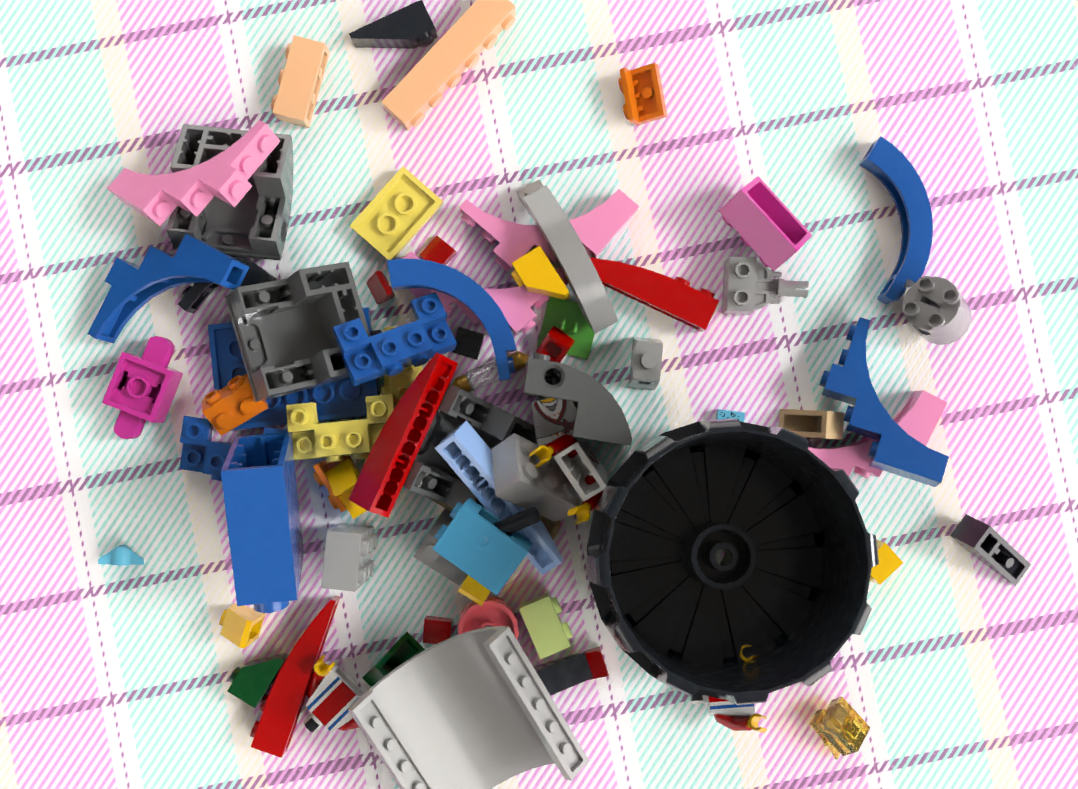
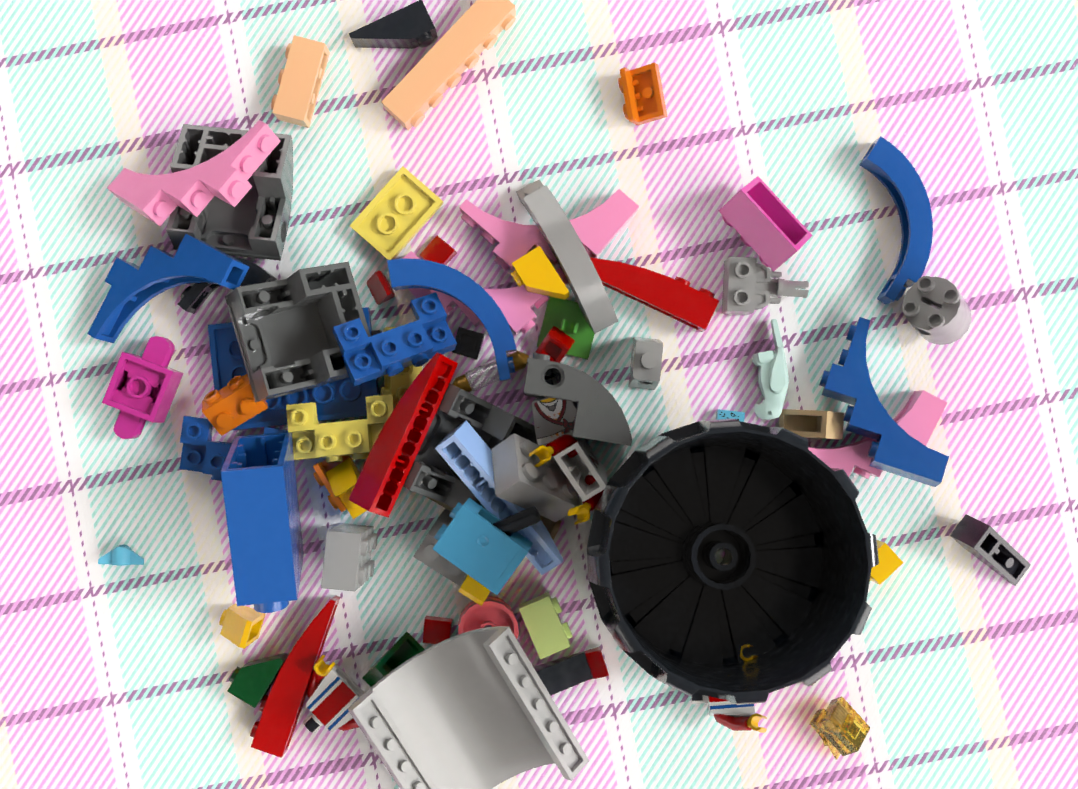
none -> light aqua animal [752,319,789,420]

